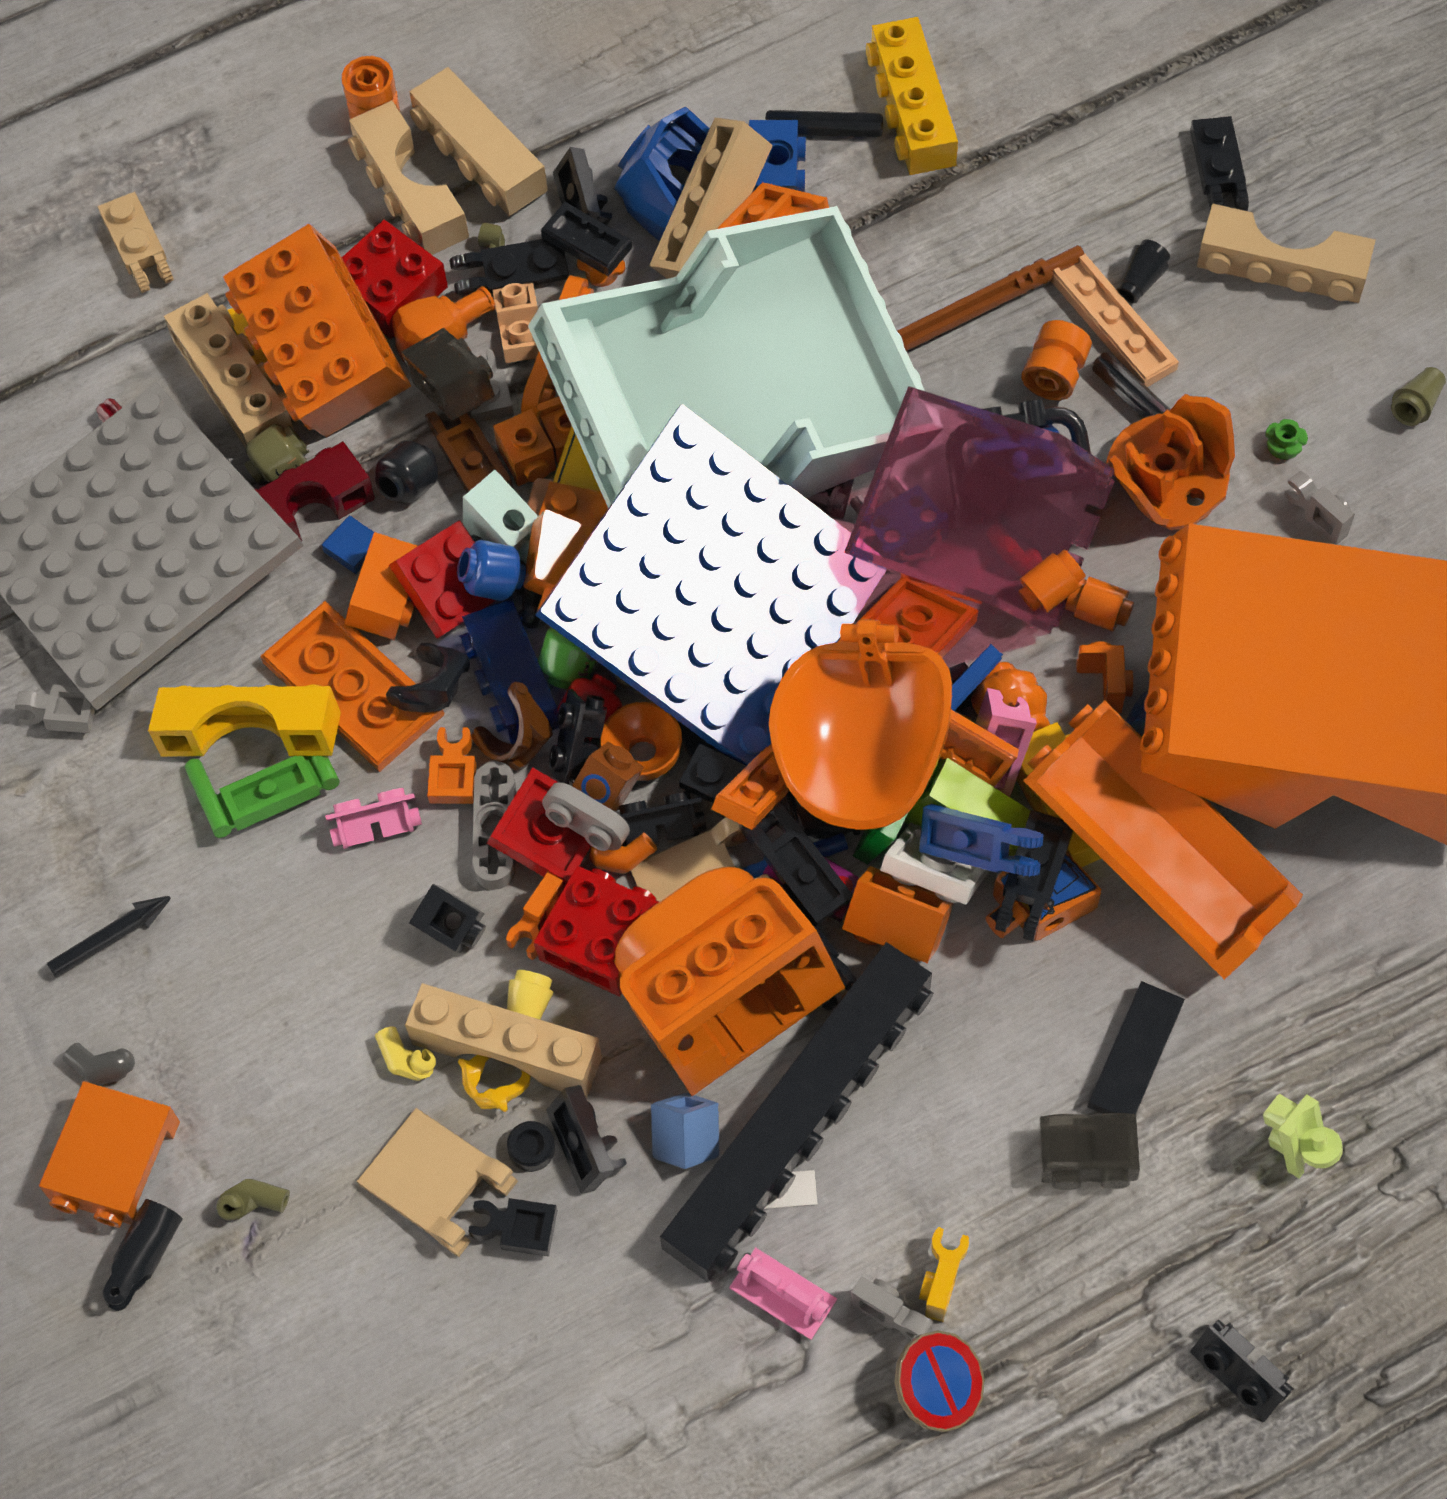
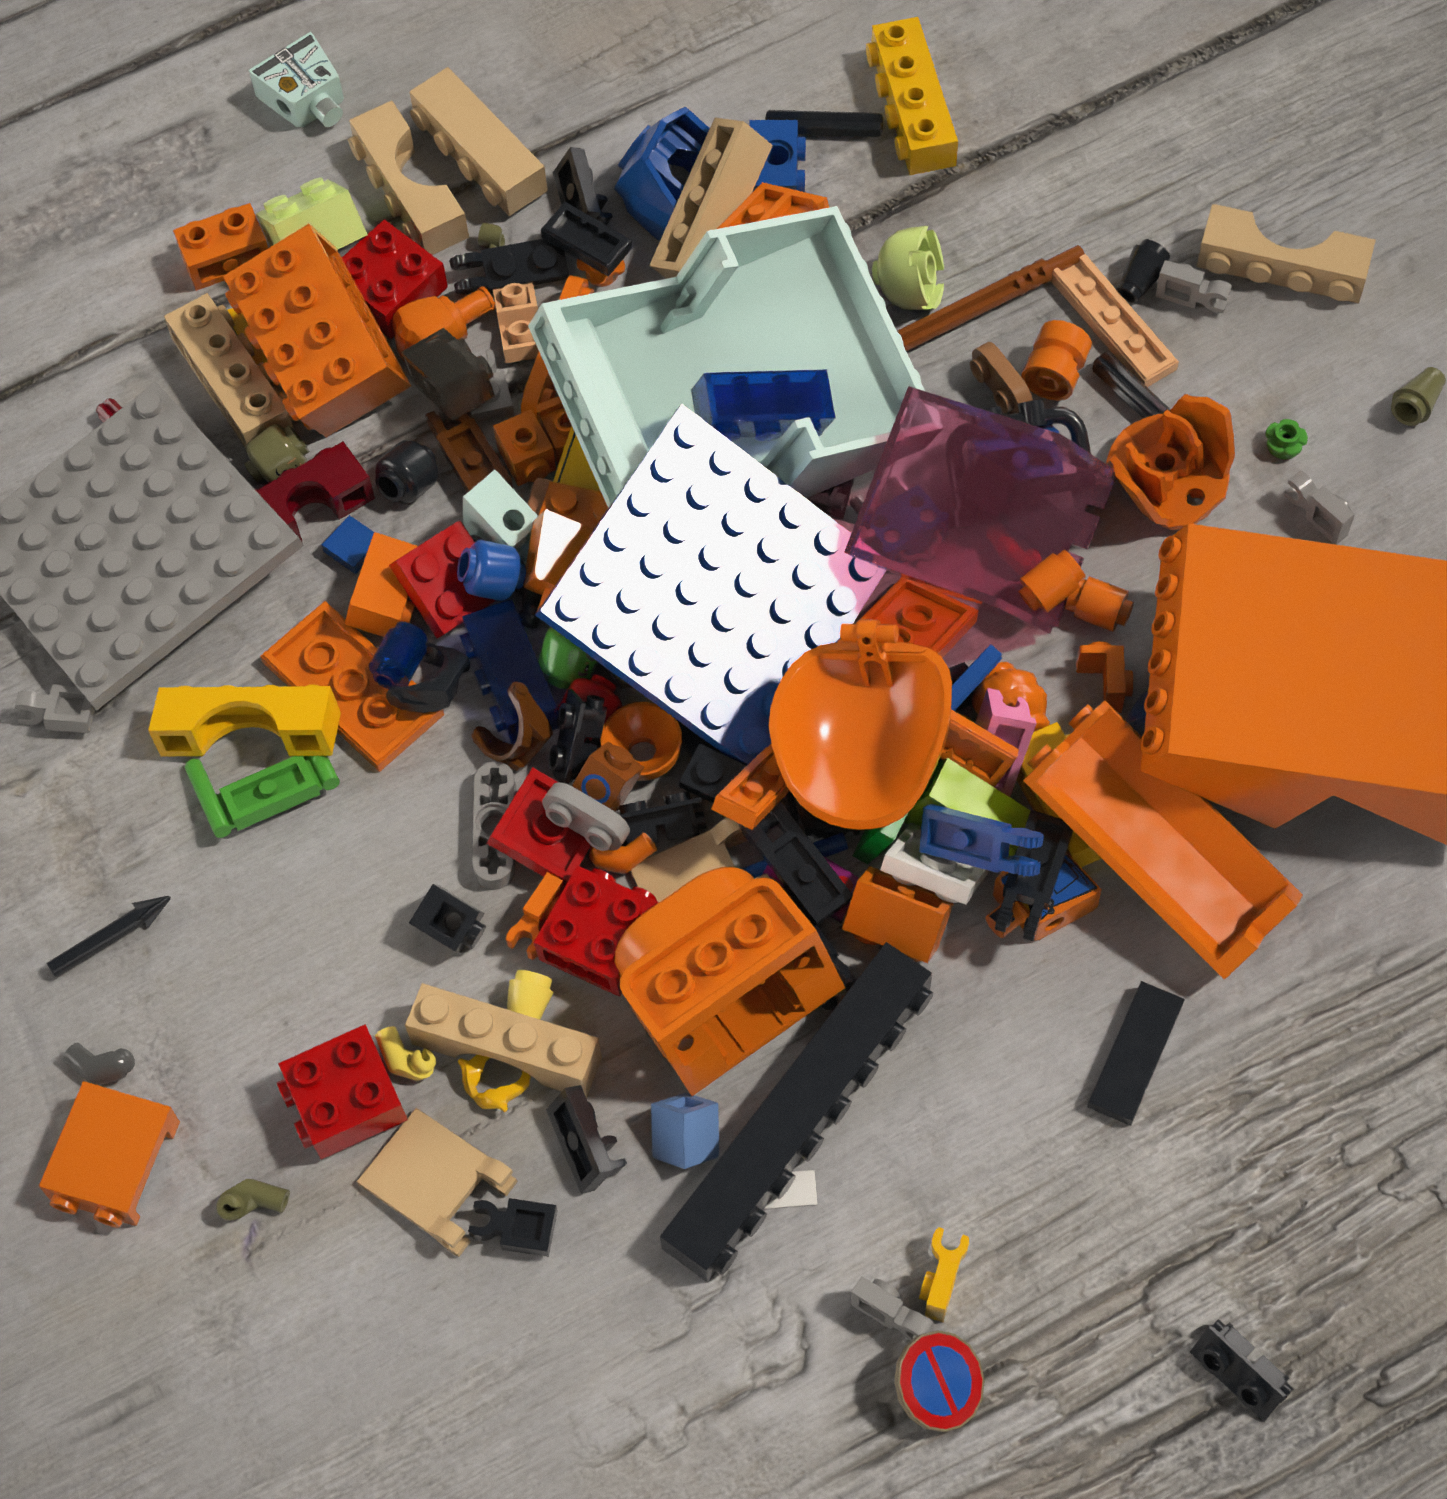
tan hinge [97,191,174,293] -> none
black piece [103,1199,183,1311] -> none
bright pink hinge [325,788,422,849] -> none
orange wheel [342,56,400,119] -> none
orange plate [427,727,476,804] -> none
black tile [507,1121,555,1172] -> none
bright pink hinge [729,1247,837,1340] -> none
clear smoke brick [1038,1113,1140,1190] -> none
black hinge [1190,116,1249,211] -> none
yellowish green hips [1263,1094,1343,1179] -> none
none -> orange brick [173,203,268,291]
none -> light aqua torso [249,32,344,127]
none -> yellowish green brick [255,177,368,250]
none -> red brick [276,1024,408,1160]
none -> clear blue brick [369,622,428,689]
none -> clear blue brick [691,369,836,442]
none -> yellowish green cylinder [872,226,944,310]
none -> medium nougat plate [970,342,1033,414]
none -> light grey plate [1155,260,1232,313]

